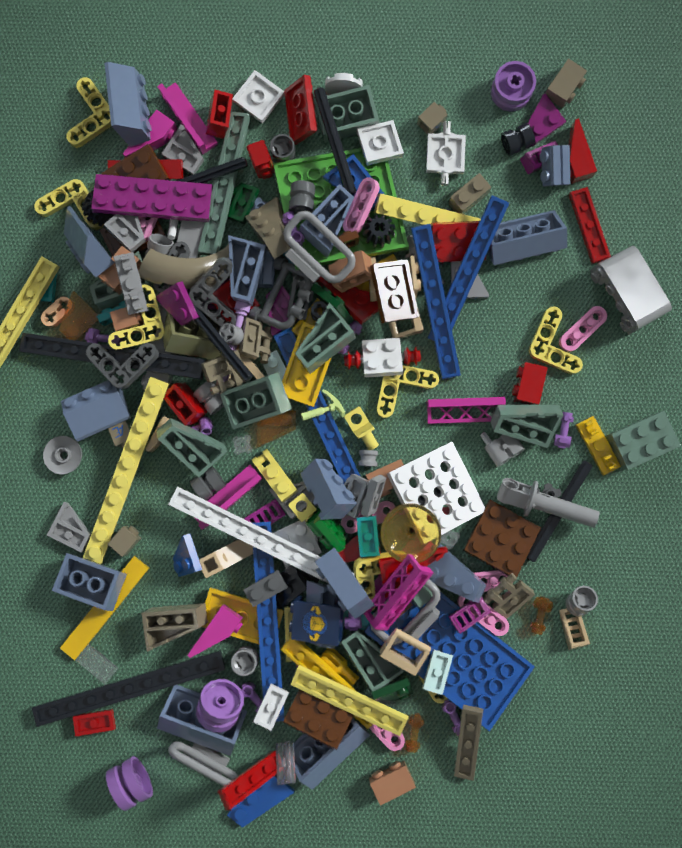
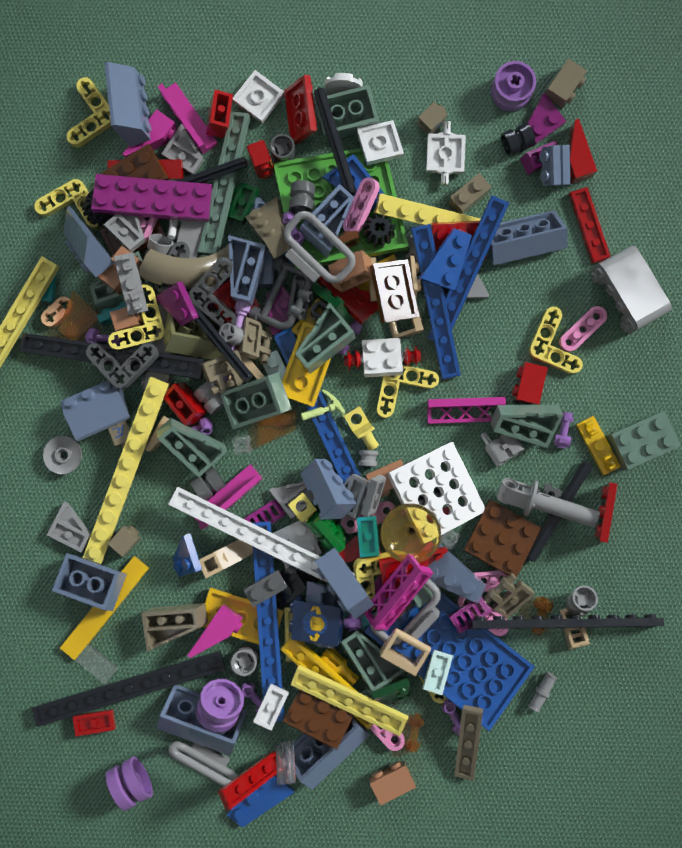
light yellow plate [252,448,298,502] -> none
none -> blue wing [418,229,472,291]
none -> black plate [467,614,665,630]
none -> light grey pin [528,671,558,713]
none -> red plate [594,482,618,543]

